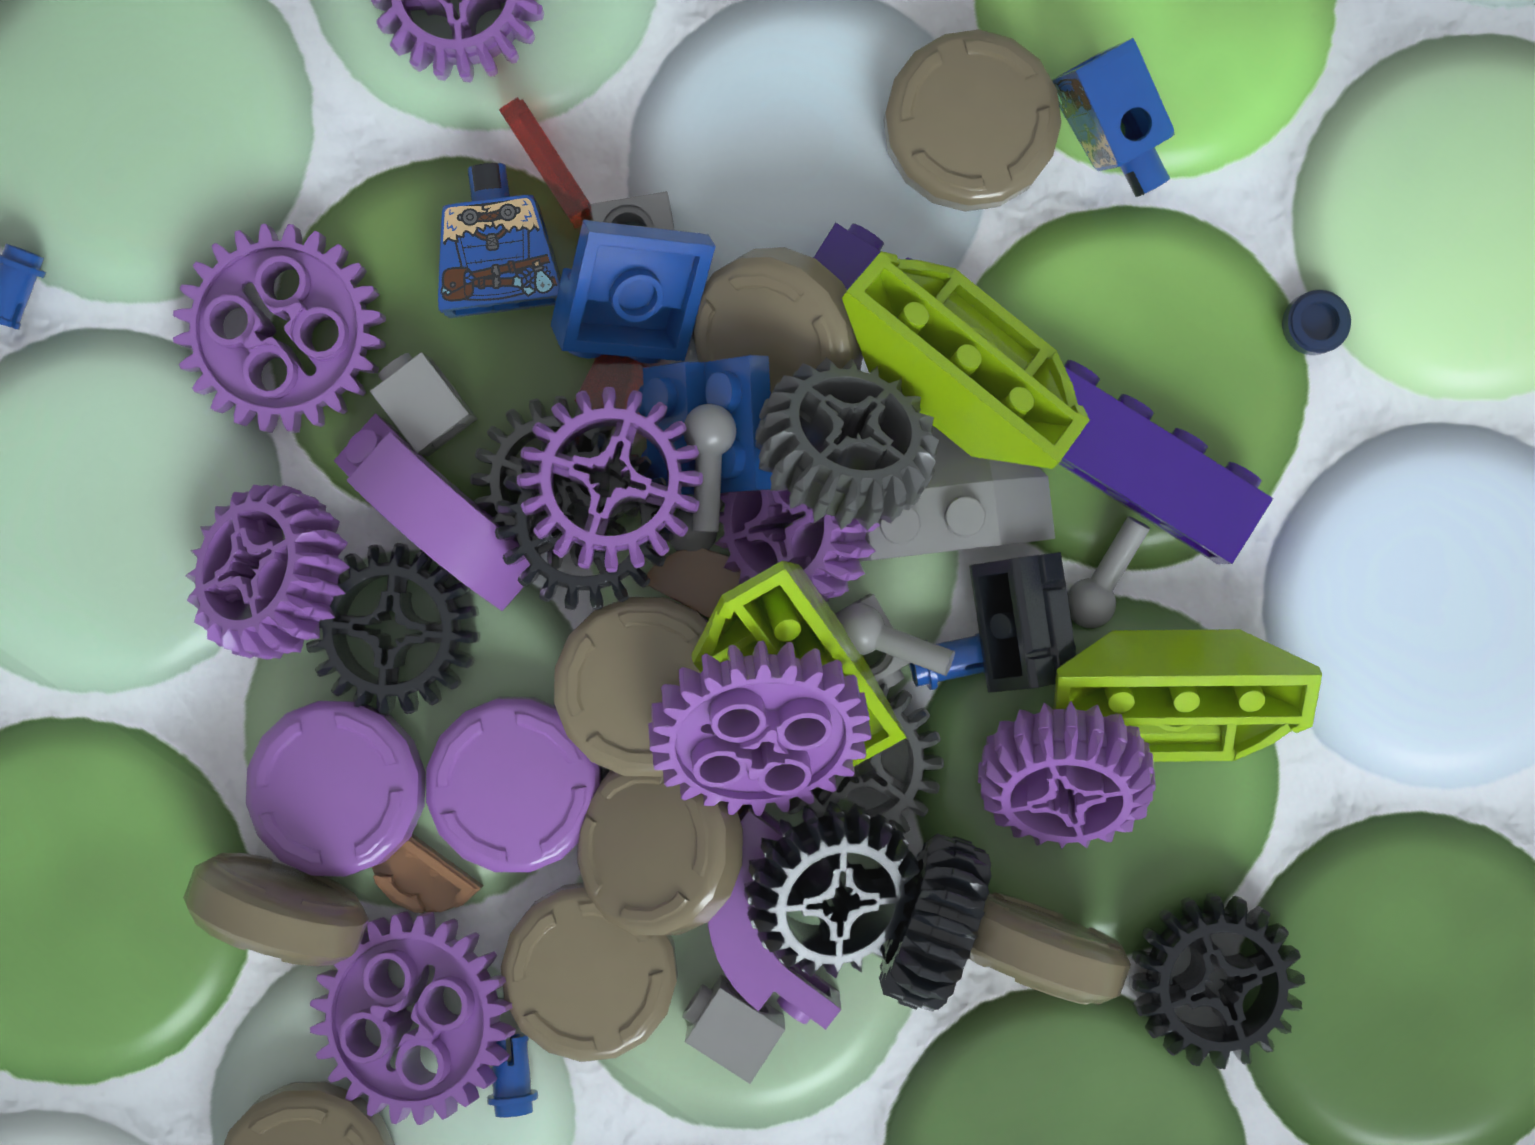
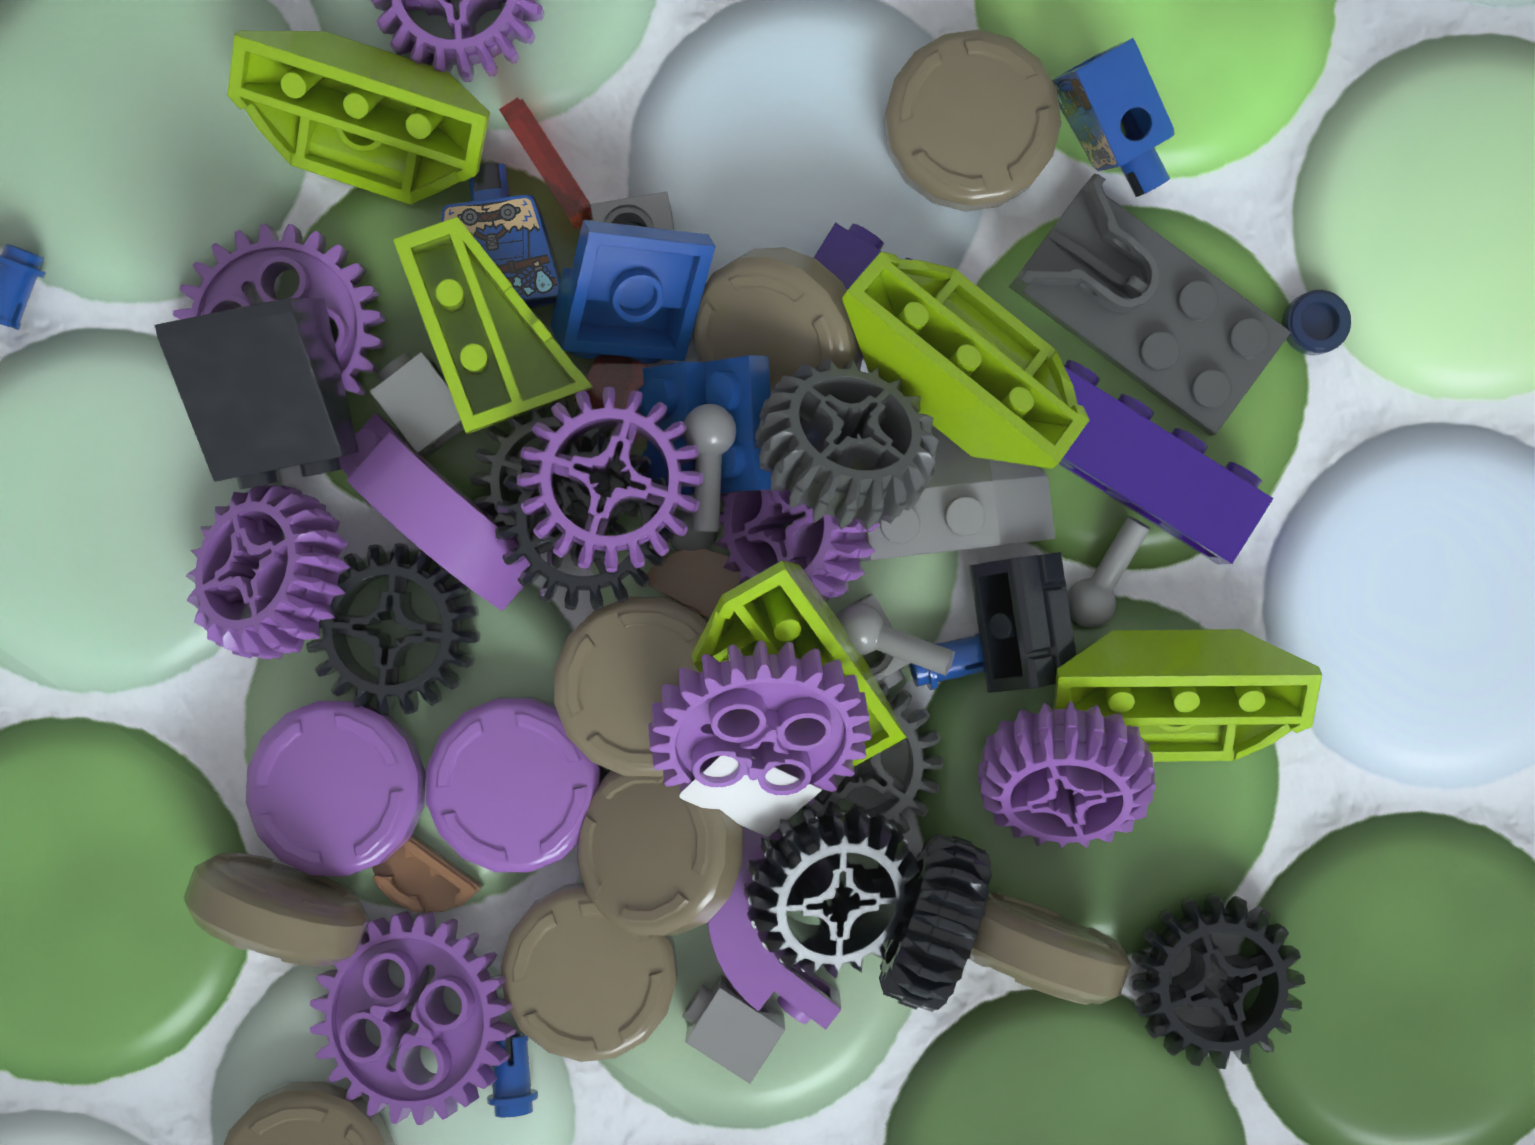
none -> black slope [155,298,359,490]
none -> lime wedge [227,30,490,205]
none -> lime wedge [393,217,593,434]
none -> white sticker [679,756,822,837]
none -> dark grey plate [1009,174,1291,436]

